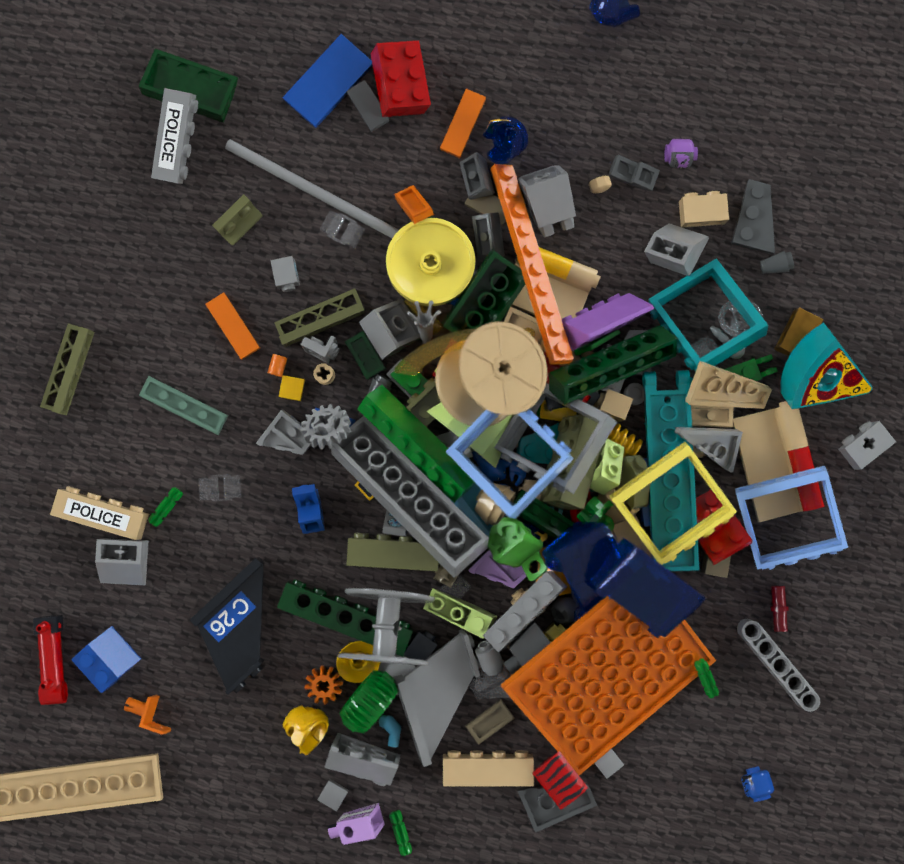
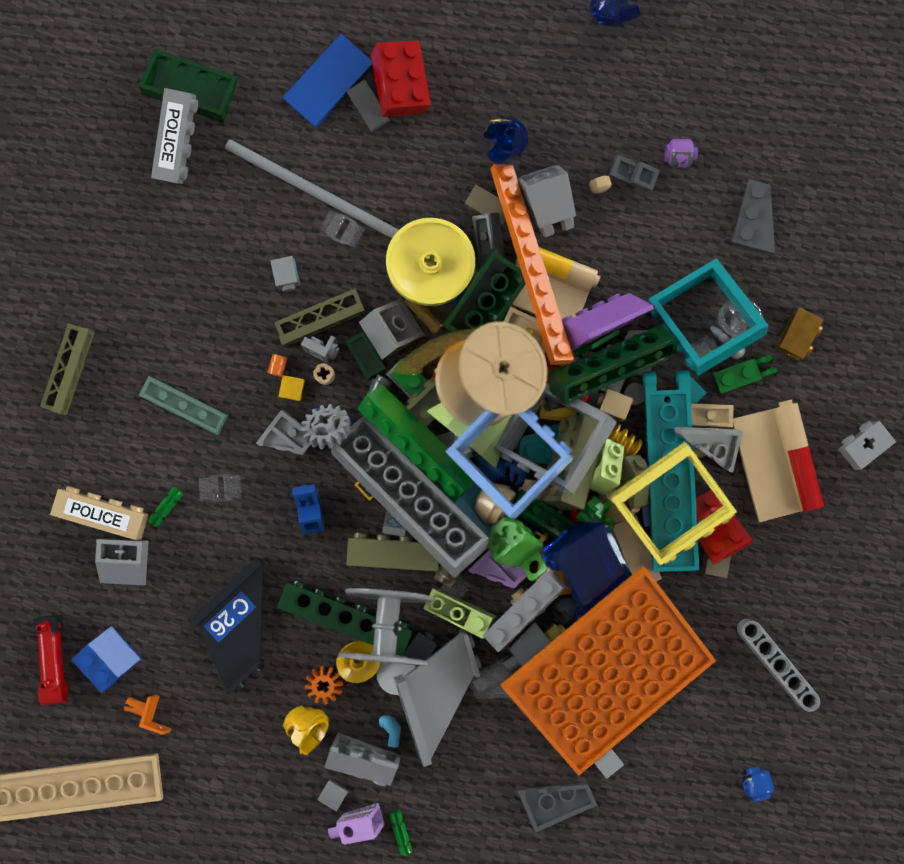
orange tile [205,292,260,360] -> none
olive bracket [212,194,263,246] -> none
green gear [339,670,399,734] -> none
orange tile [394,185,434,224] -> none
light grey piece [407,301,441,346] -> none
orange tile [440,89,486,158] -> none
tan brick [443,750,534,786] -> none
dark grey slope [459,152,495,200] -> none
dark tan tile [465,699,515,745] -> none
light grey brick [475,640,504,676] -> none
red brick [532,751,588,810] -> none
clear blue windscreen [590,537,706,638] -> none
light grey slope [644,223,709,276] -> none
tan brick [679,191,729,227] -> none
tan wing [685,361,772,409] -> none
green axle [694,658,719,699] -> none
light blue window [735,466,848,570] -> none
dark grey cone [760,251,794,274] -> none
dark red pin [770,586,789,632] -> none
teal piece [780,322,872,409] -> none

